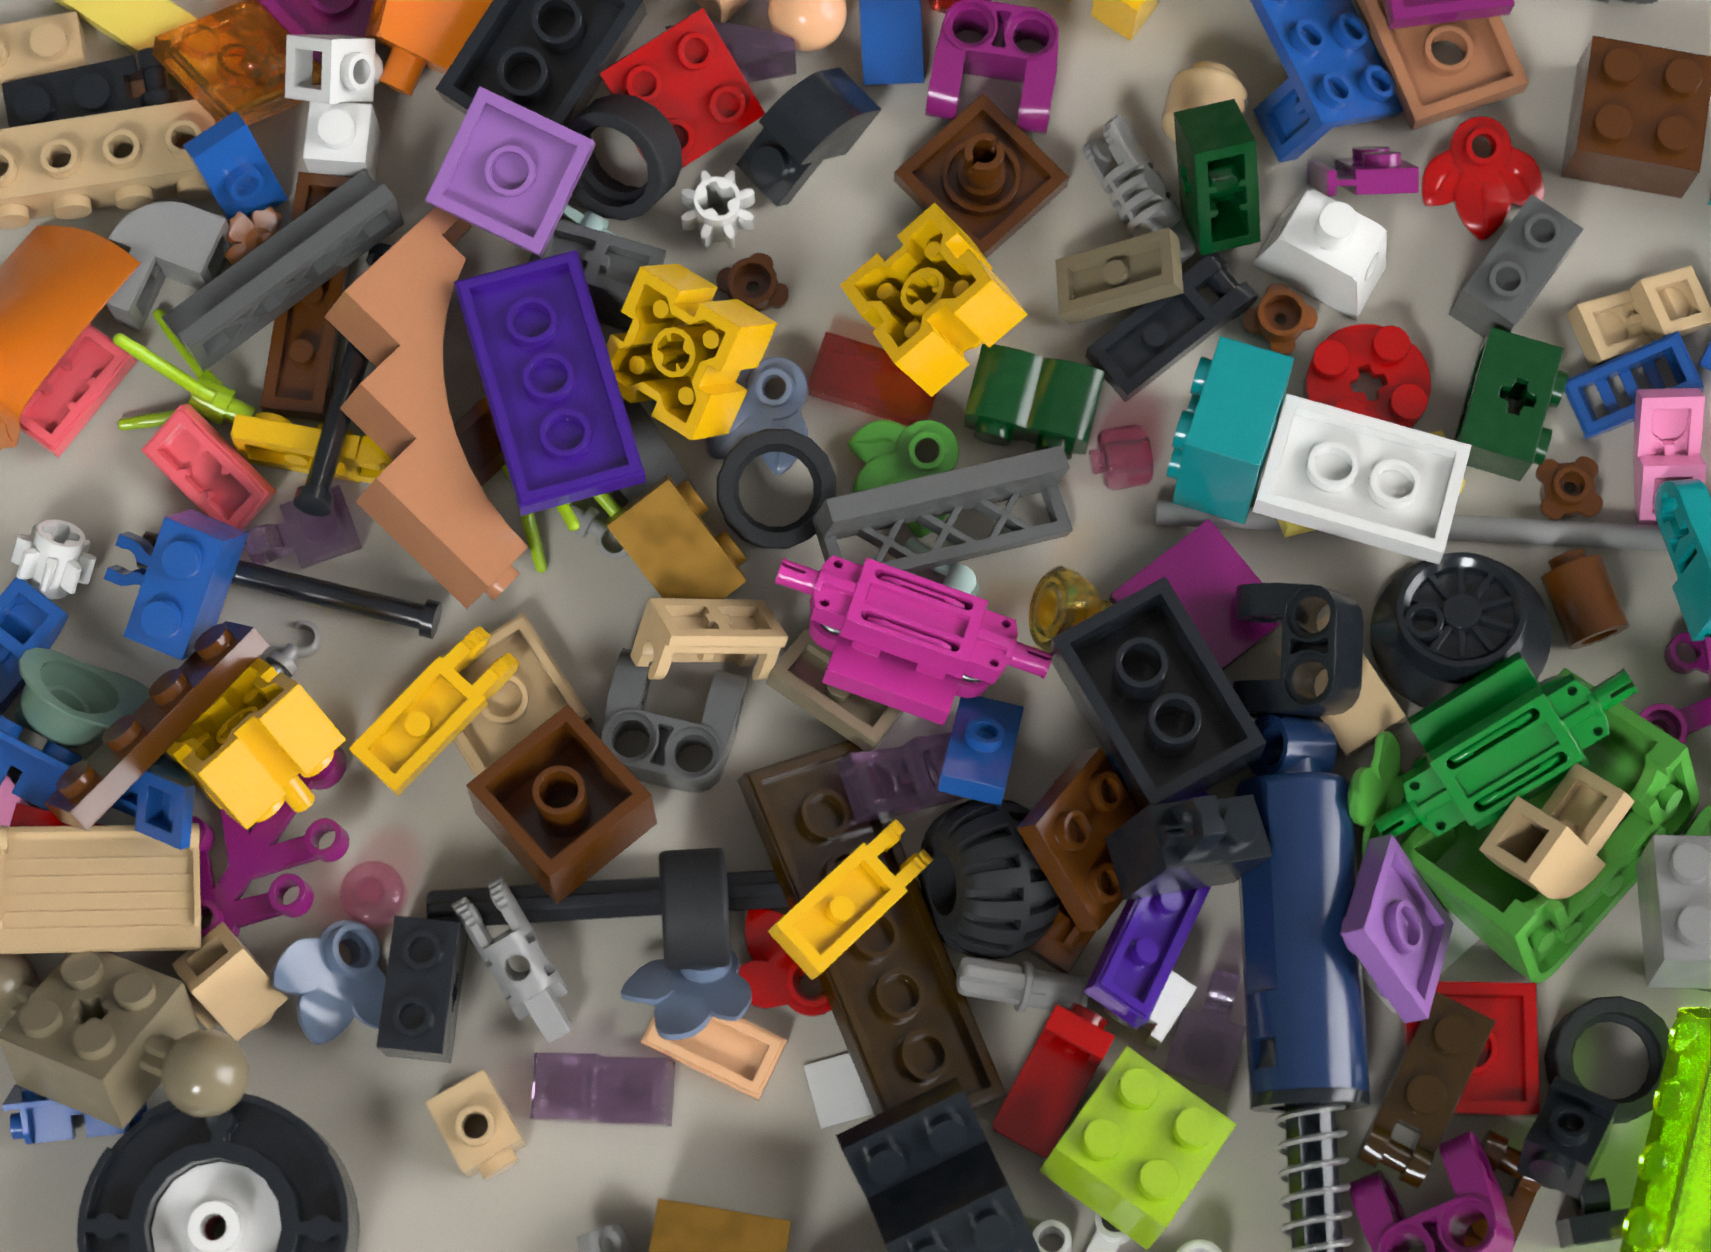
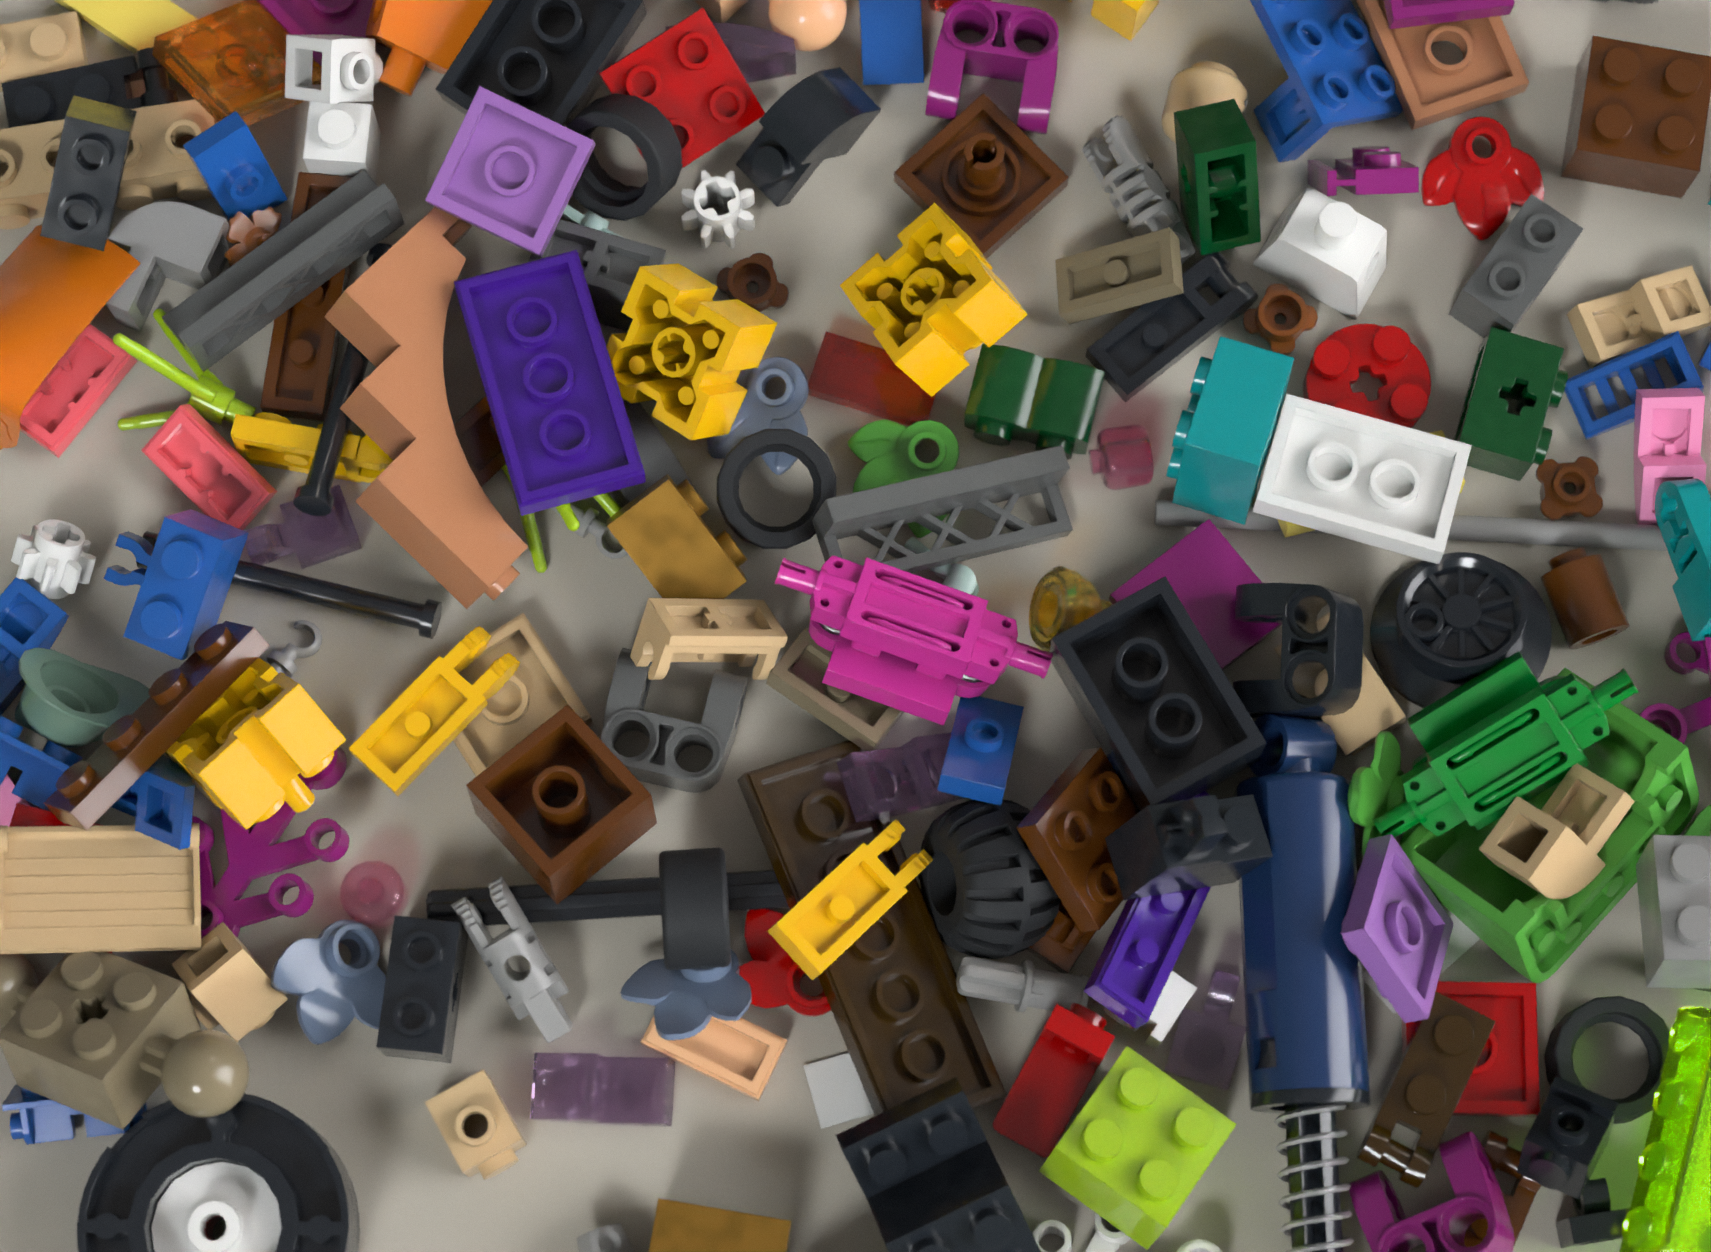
none -> black brick [40,95,137,251]

